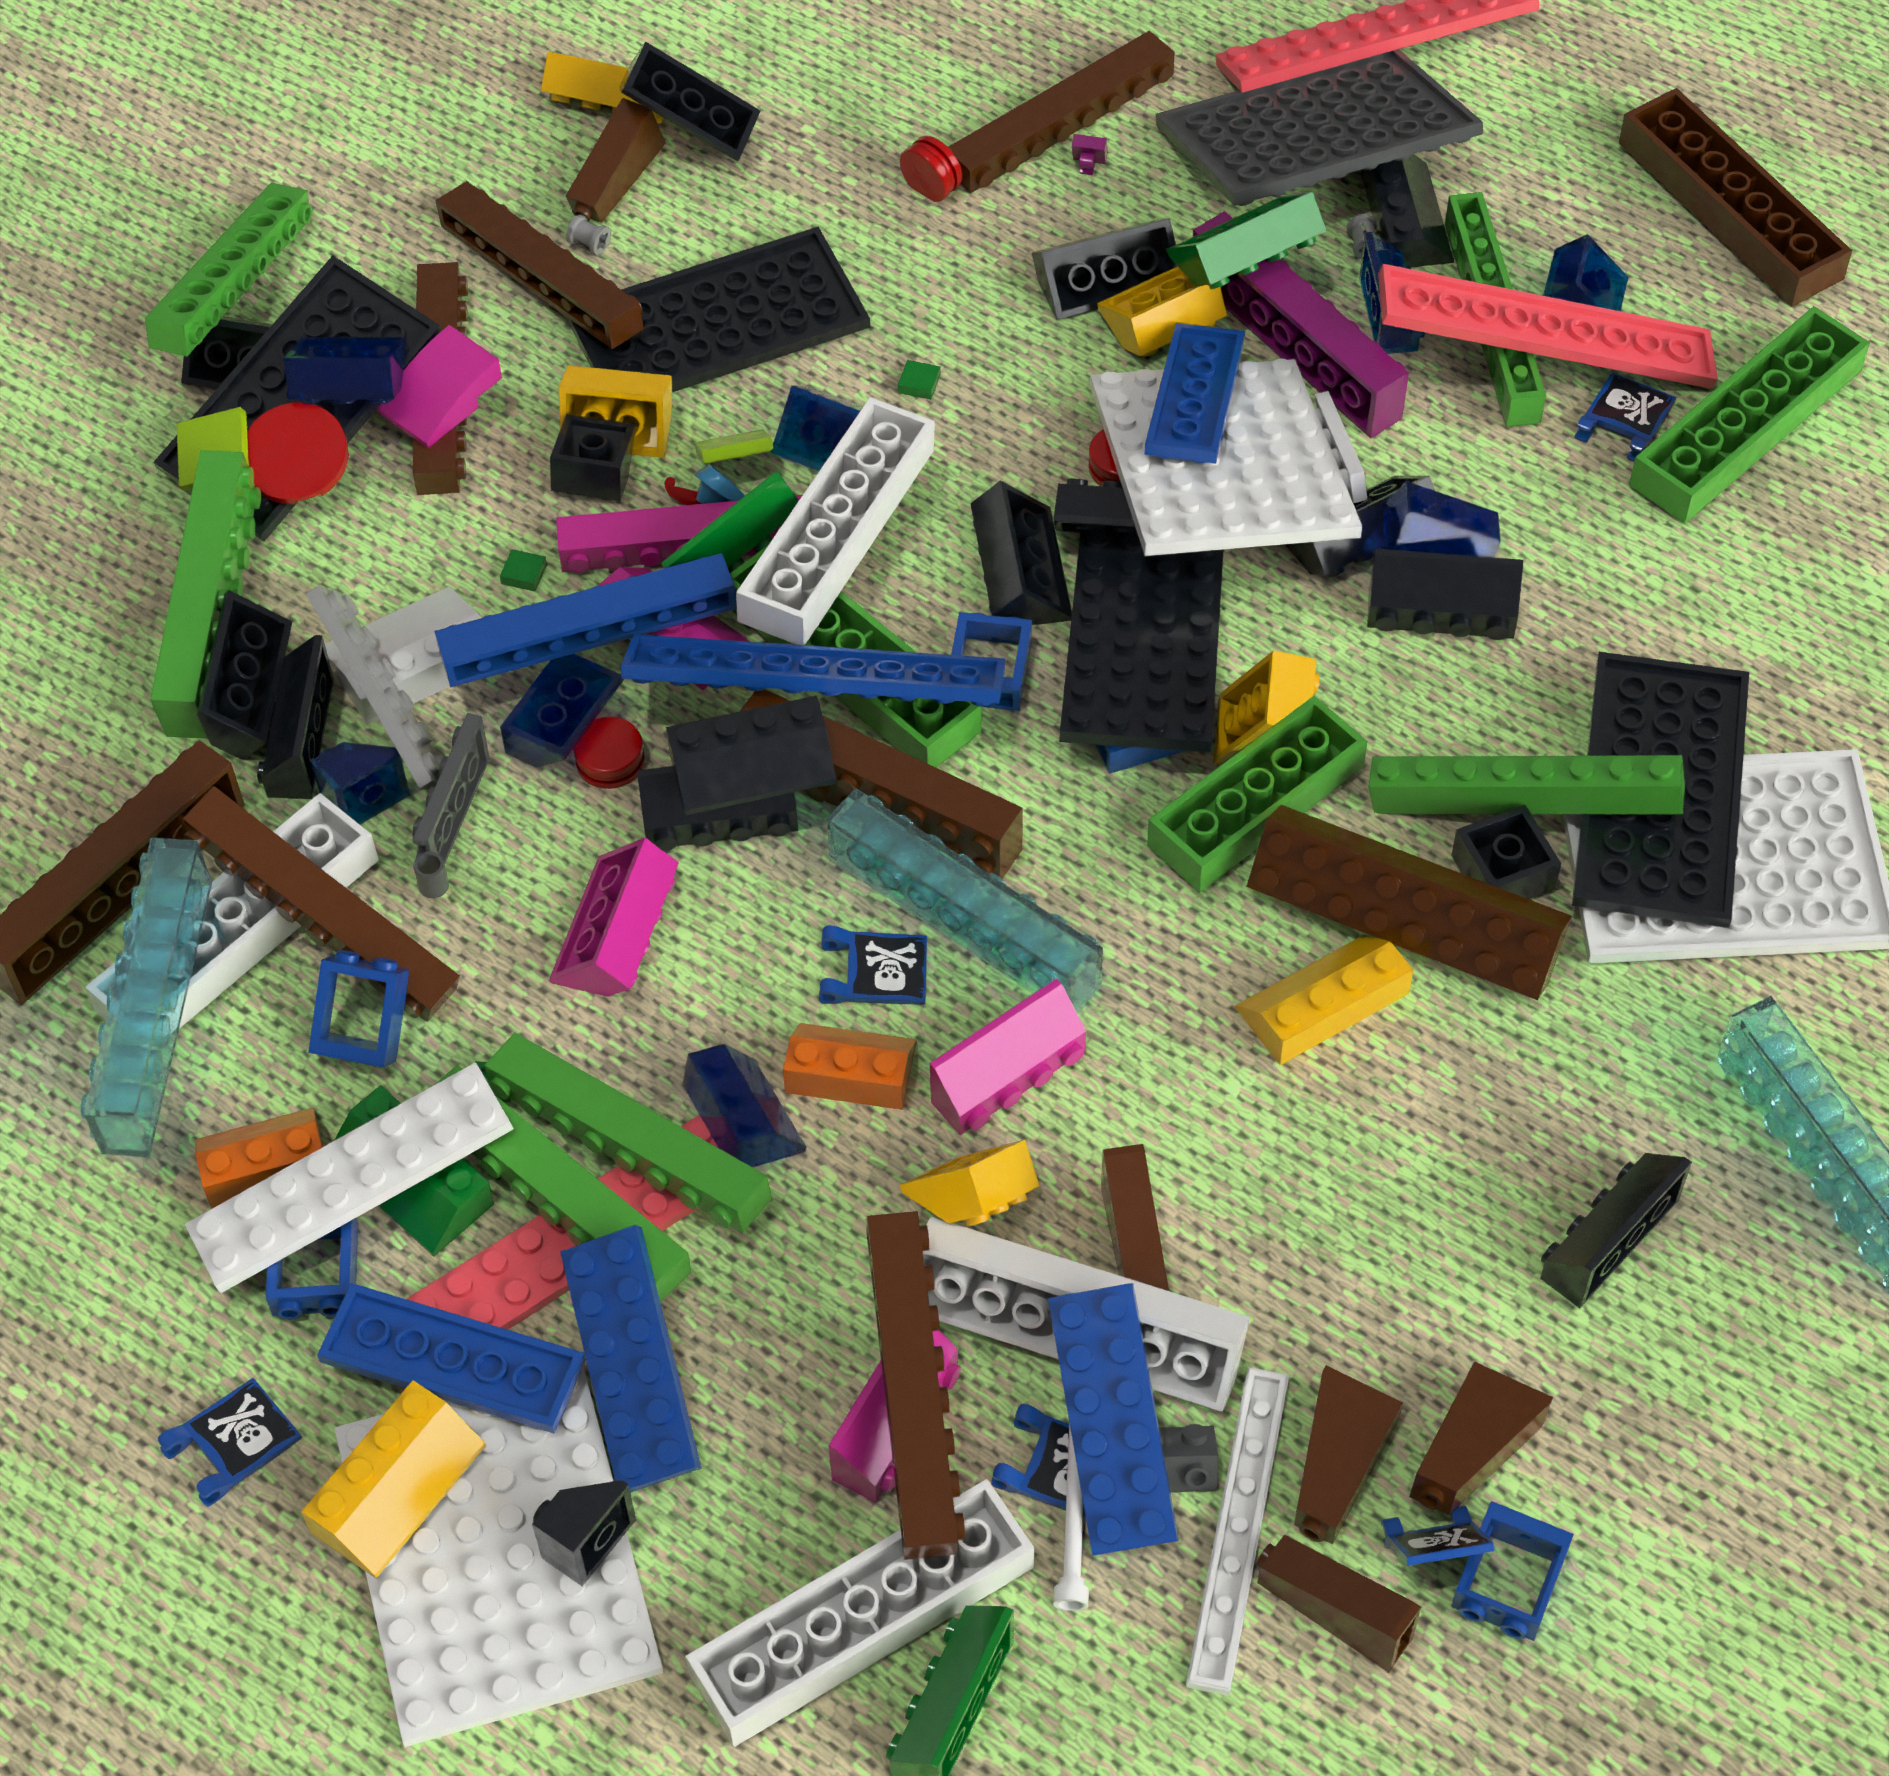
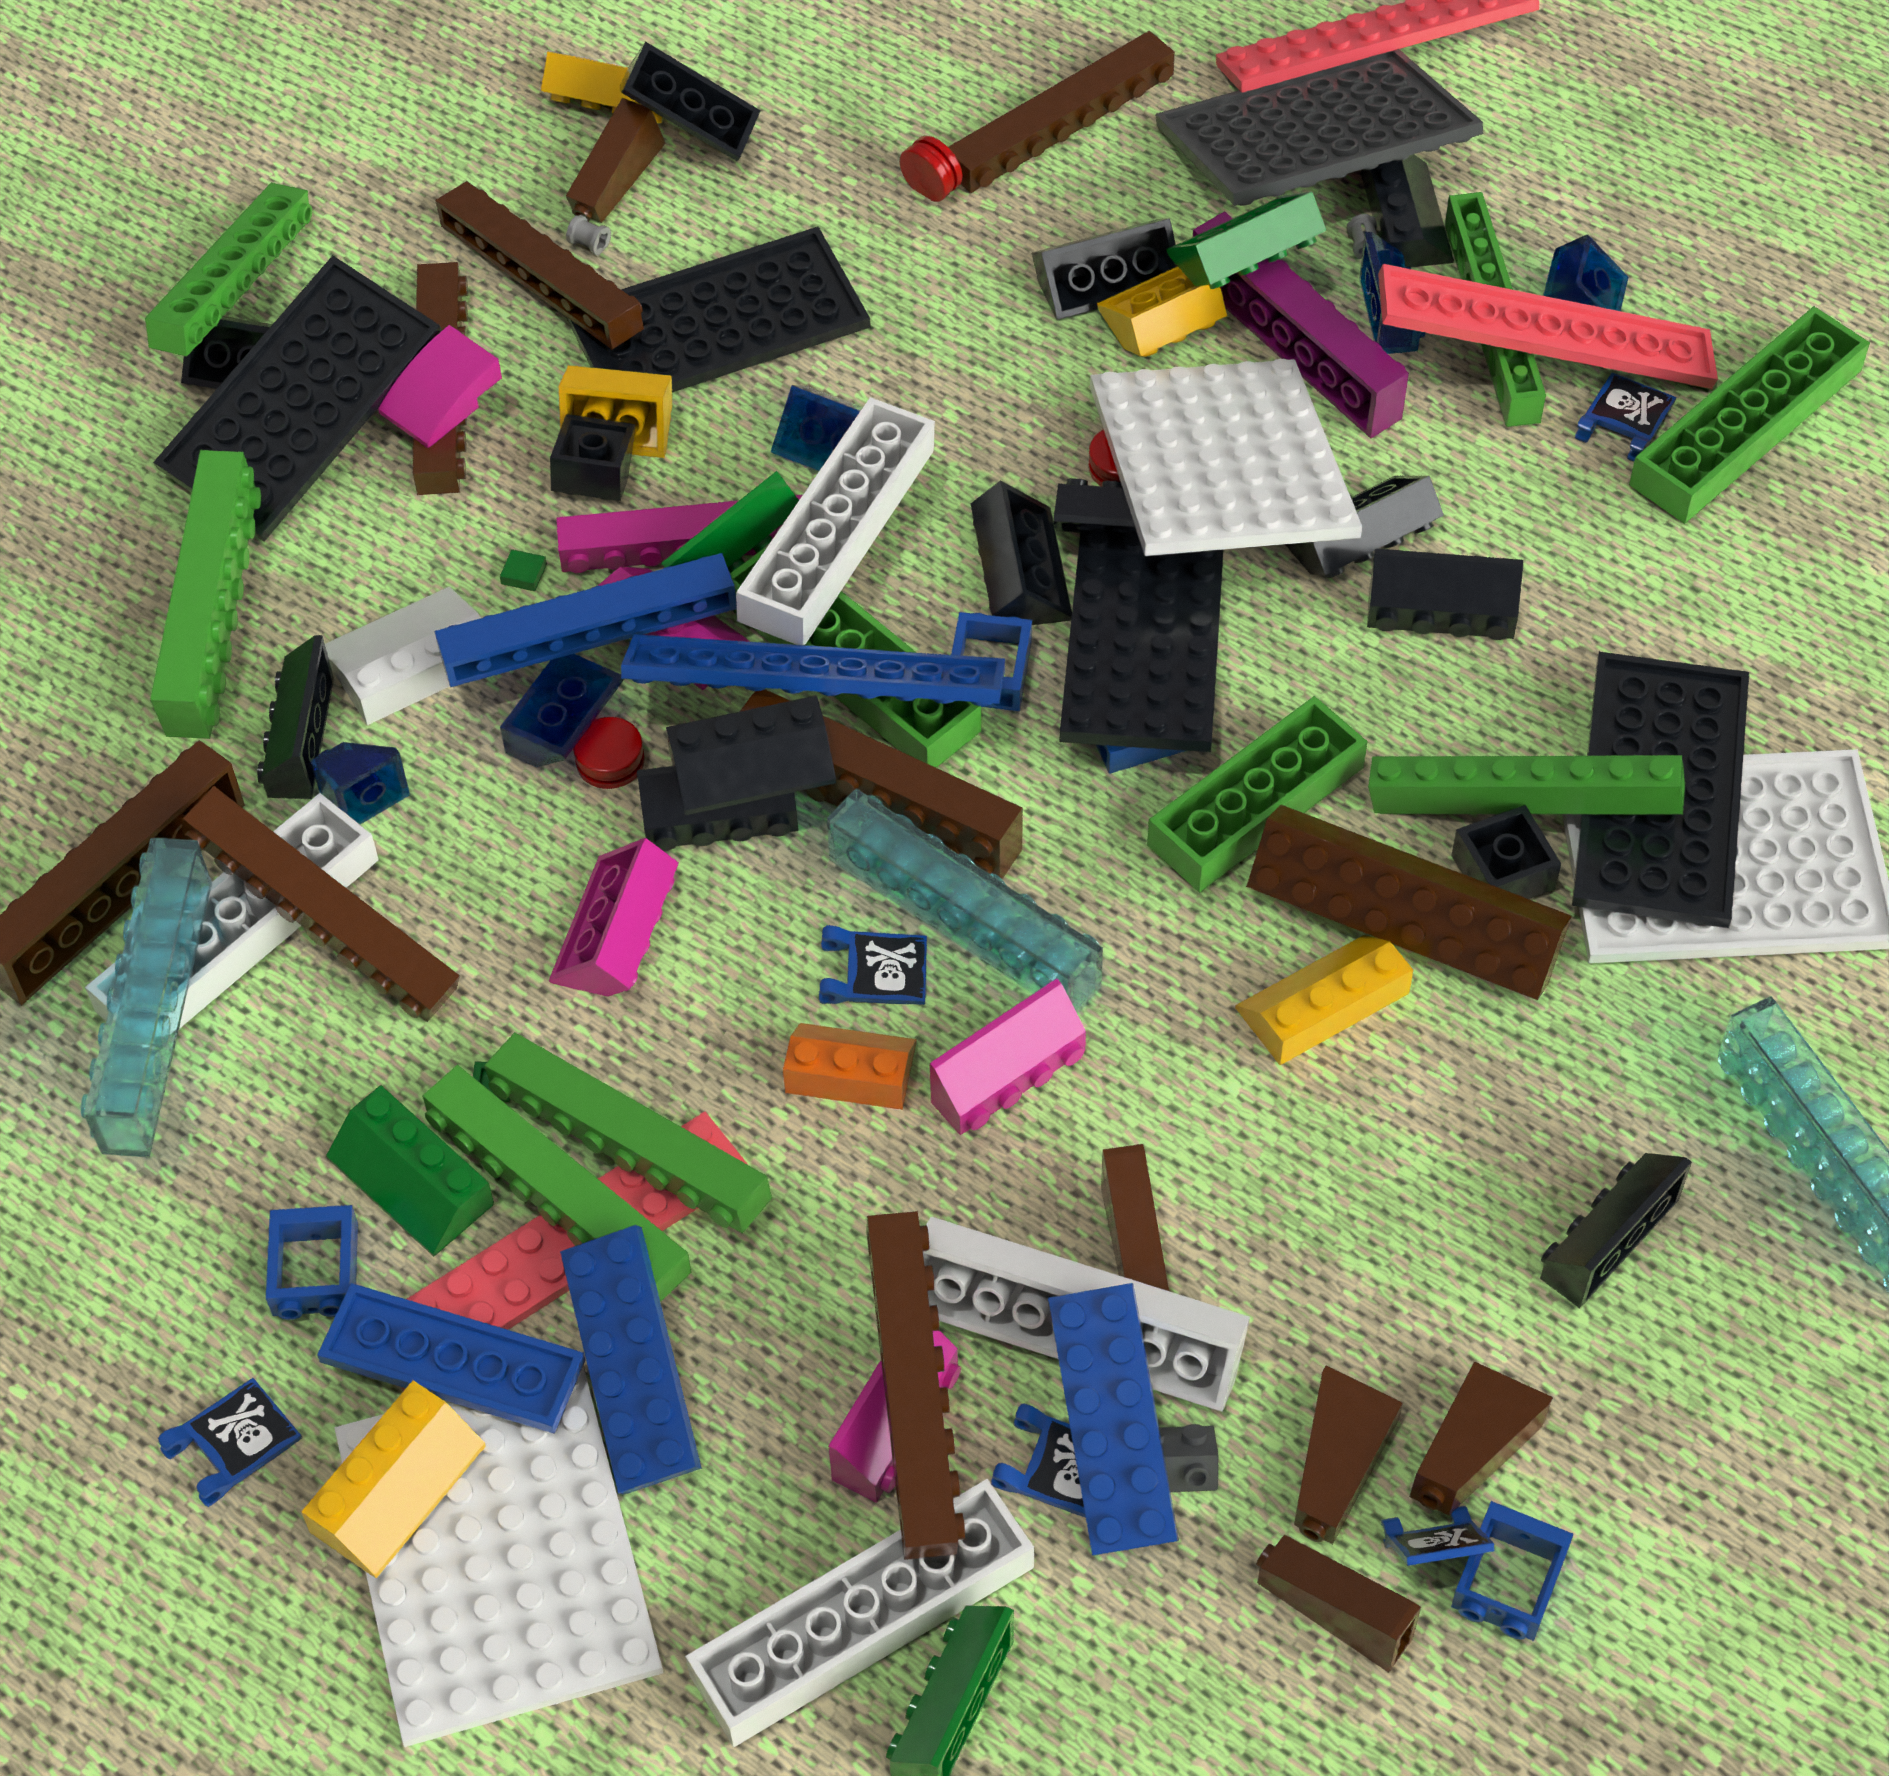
lime tile [177,407,249,492] -> none
white plate [185,1062,514,1293] -> none
orange slope [195,1107,324,1209] -> none
black slope [197,590,293,760] -> none
red tile [247,402,349,504] -> none
clear blue slope [284,337,406,404] -> none
light grey plate [306,586,443,790] -> none
blue window [308,950,410,1068] -> none
dark grey hinge [412,713,490,899] -> none
black slope [532,1480,636,1586] -> none
dark azure piece [664,463,745,505] -> none
clear blue slope [682,1044,806,1168] -> none
lime tile [694,429,773,464] -> none
green tile [898,360,941,400] -> none
yellow slope [899,1140,1040,1226] -> none
white piece [1053,1423,1089,1611] -> none
magenta tile [1072,134,1108,175] -> none
blue plate [1144,323,1245,464] -> none
white tile [1186,1367,1289,1696] -> none
yellow slope [1213,650,1319,765] -> none
white plate [1315,391,1367,503] -> none
clear blue slope [1383,481,1501,558] -> none
reddish brown brick [1619,88,1853,307] -> none

